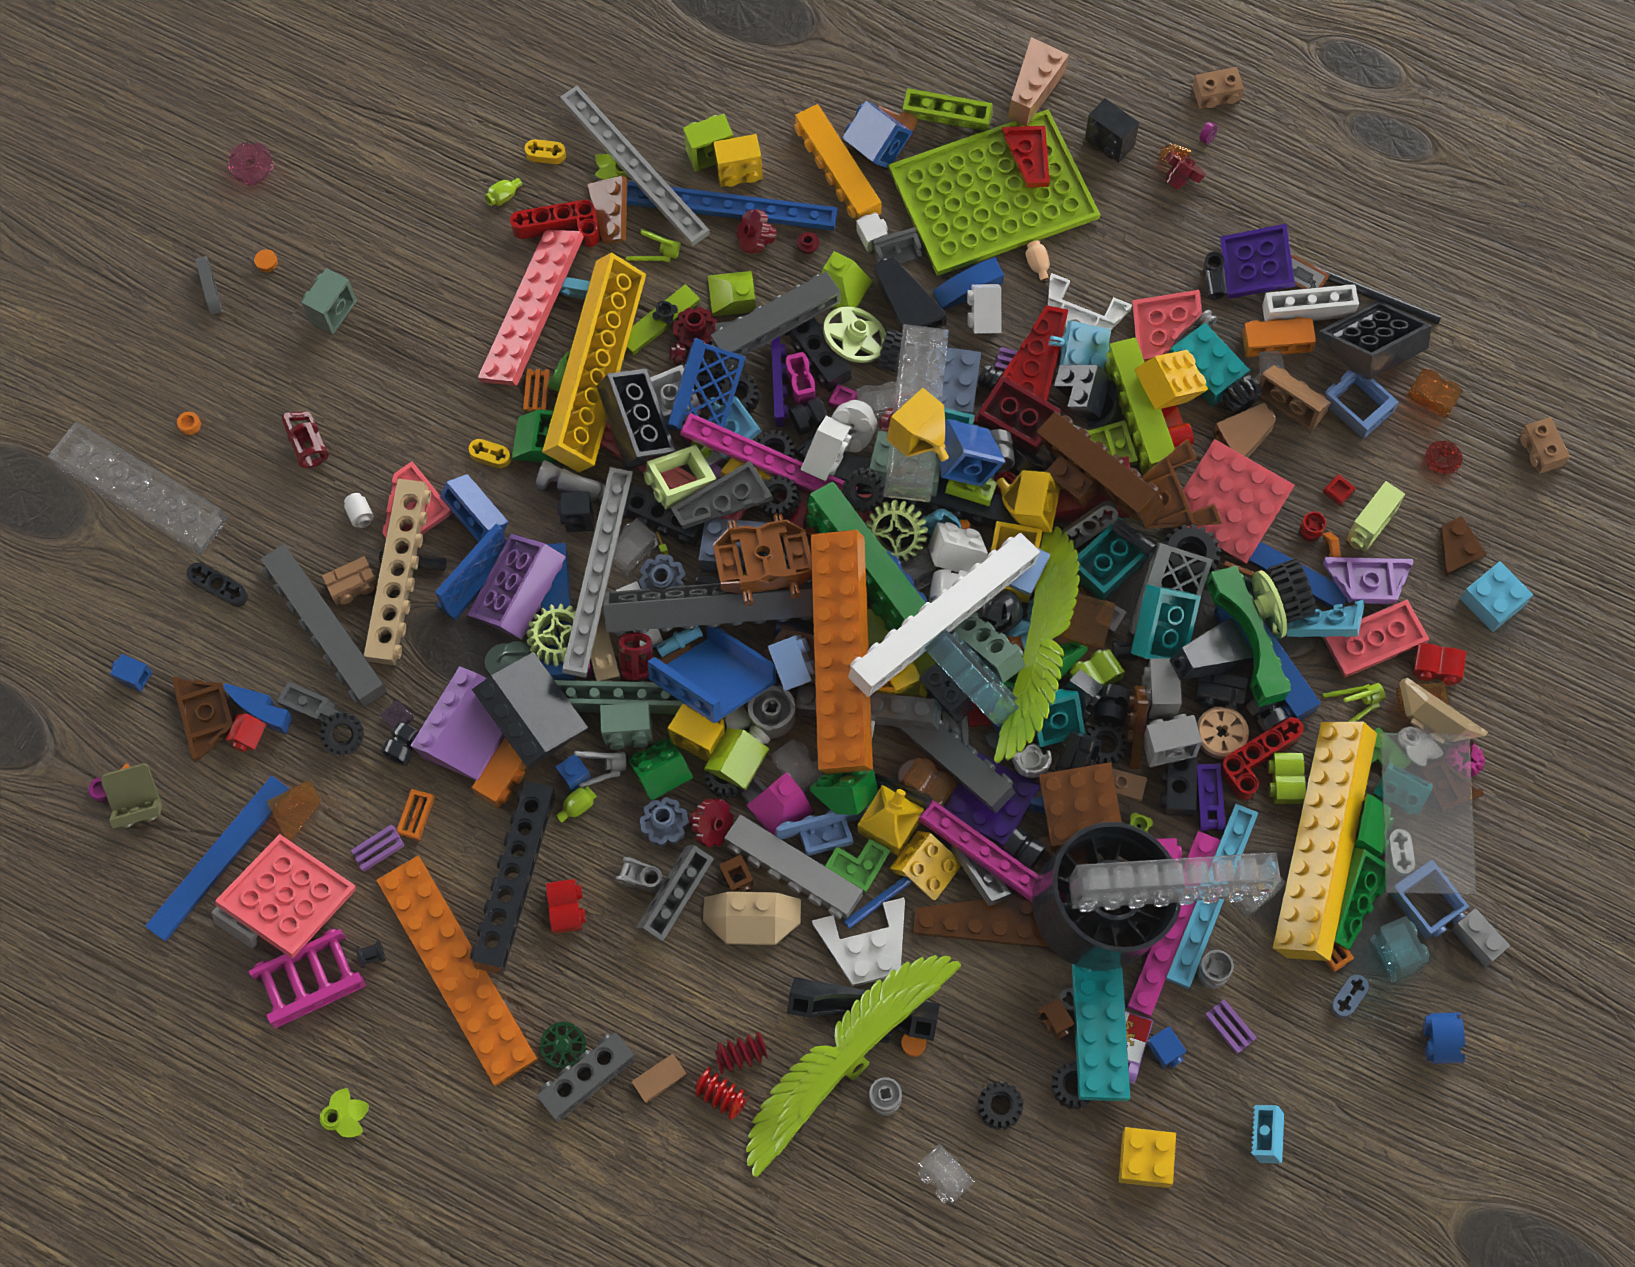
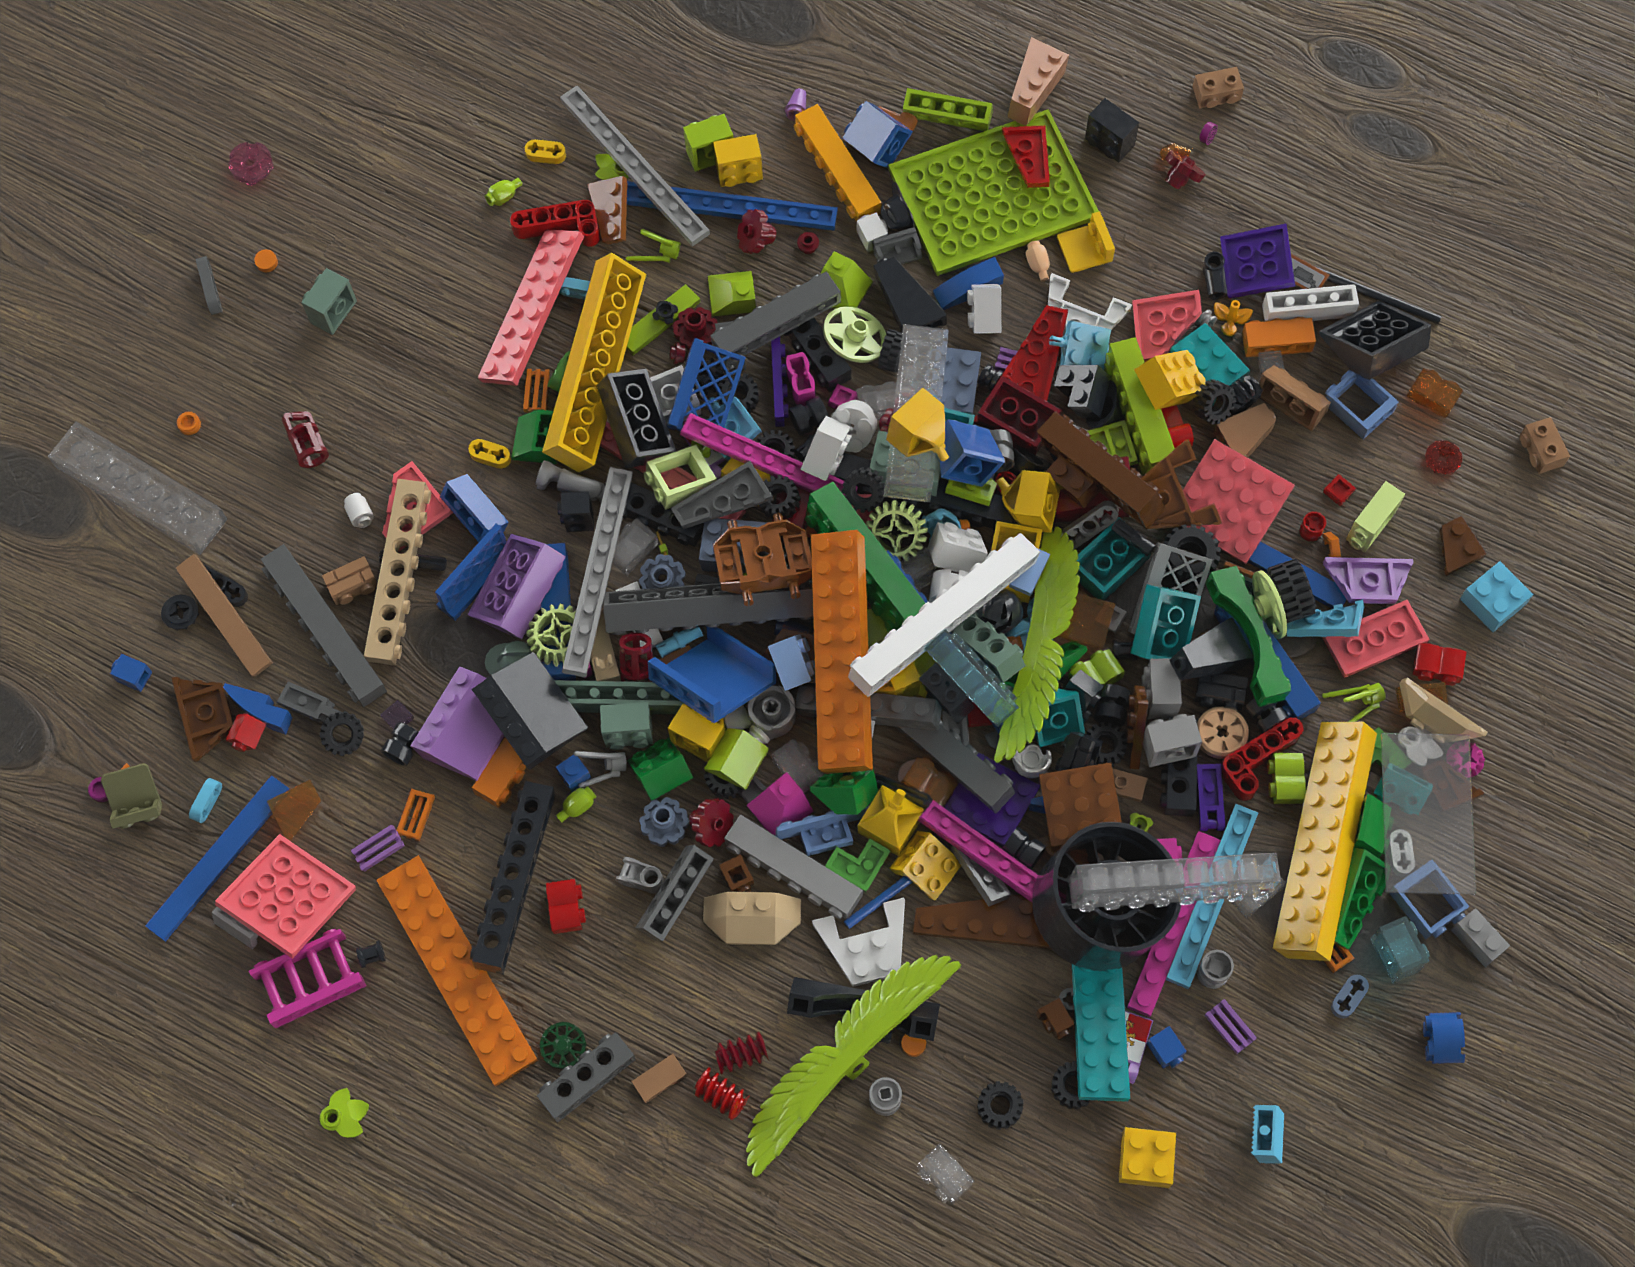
none -> black gear [161,595,199,631]
none -> medium nougat tile [176,554,273,677]
none -> medium azure beam [189,778,222,823]
none -> medium lavender cone [785,88,806,121]
none -> black piece [881,182,914,229]
none -> yellow bracket [1057,211,1115,273]
none -> black tyre [1192,379,1236,424]
none -> light orange plant [1214,300,1253,336]

